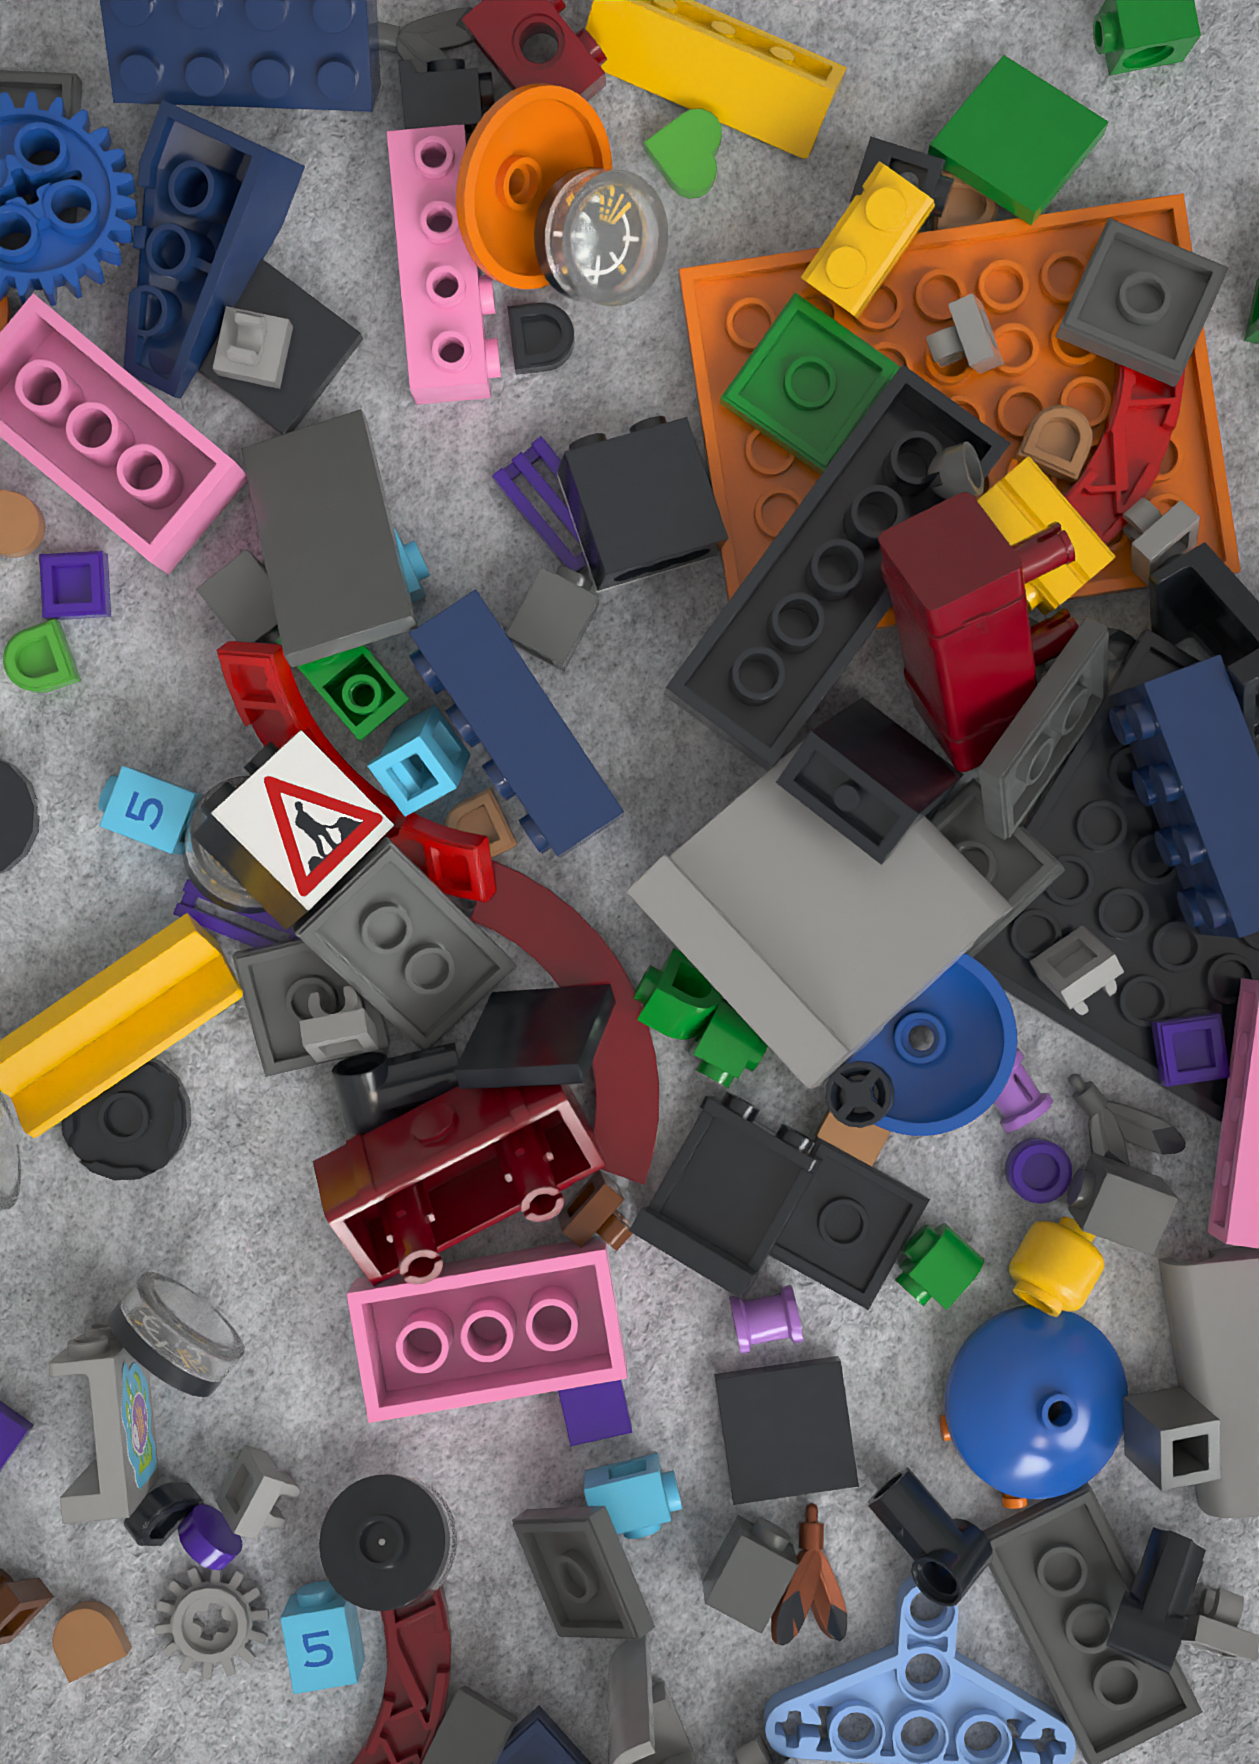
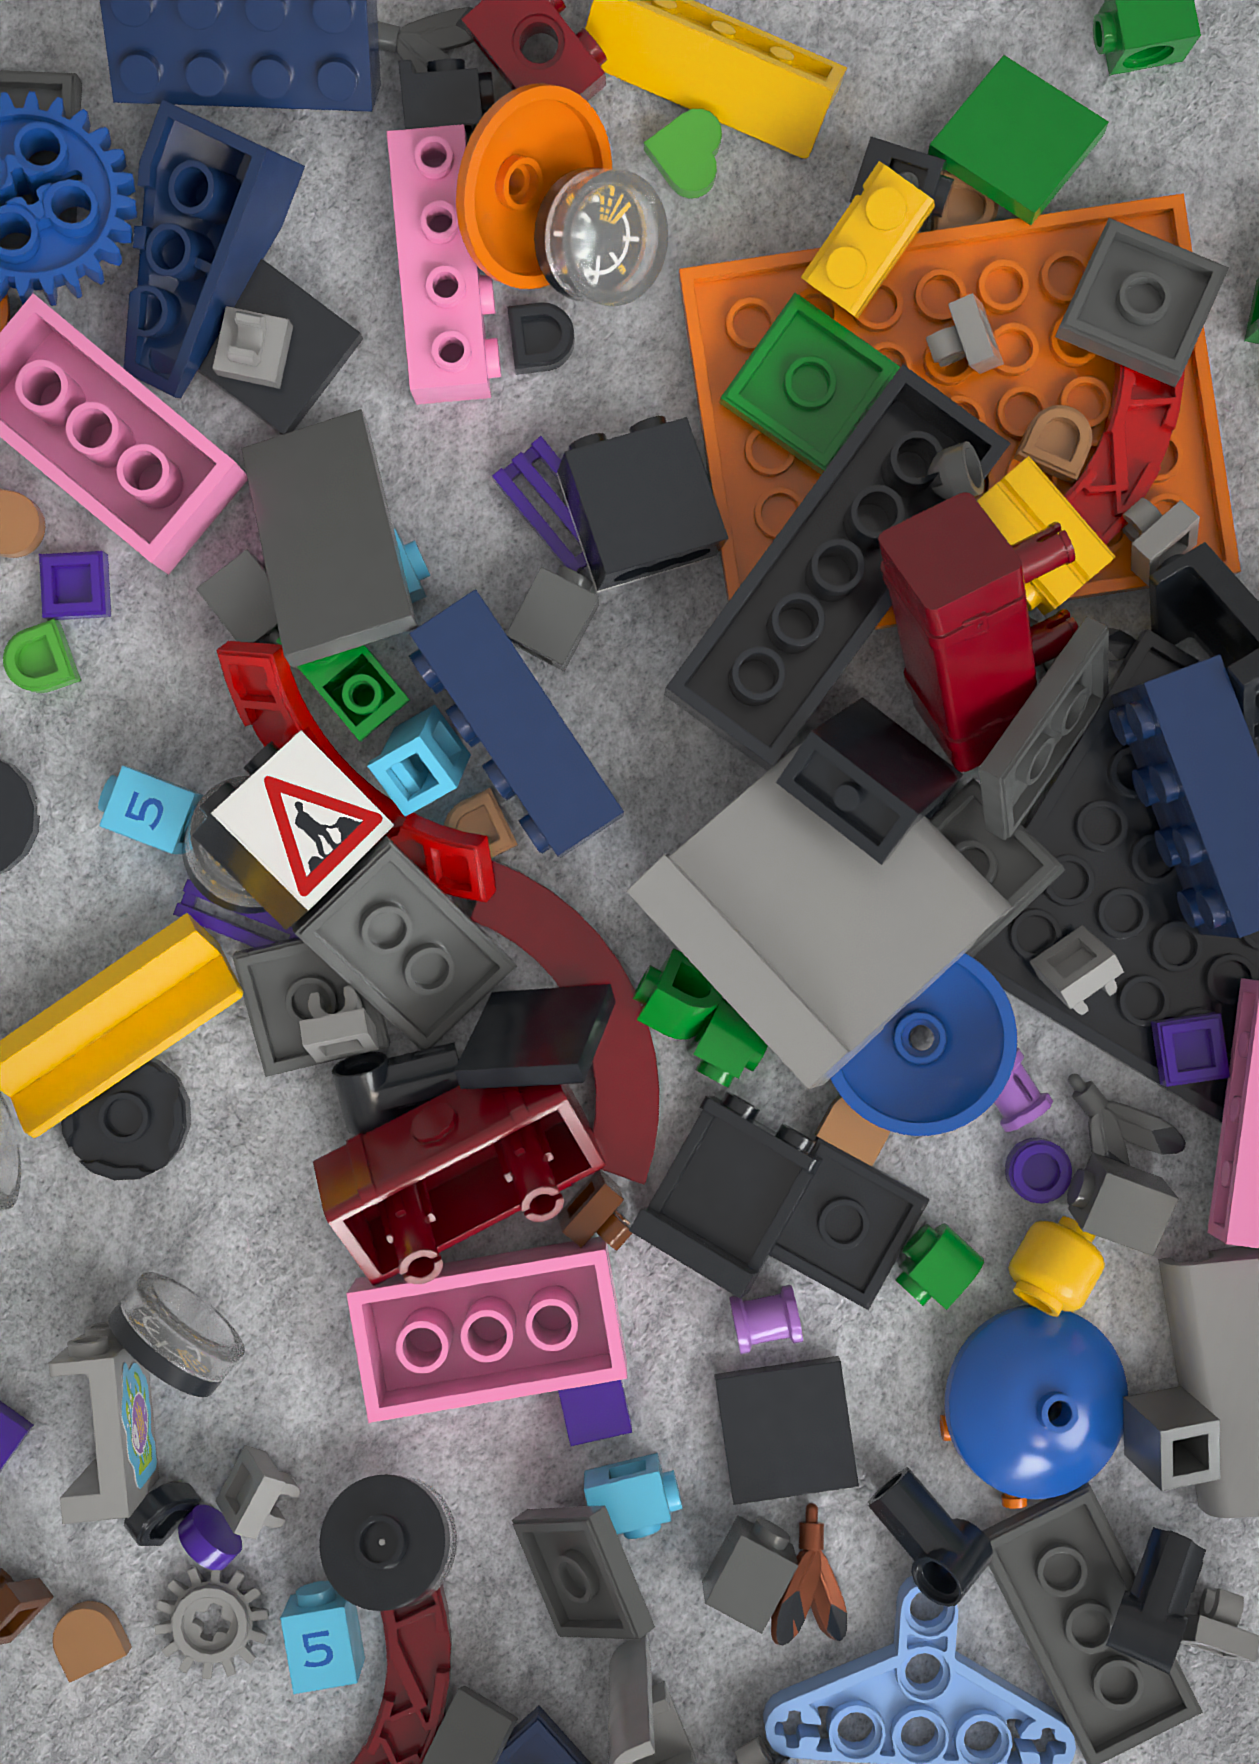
black wheel [825,1061,895,1128] -> none

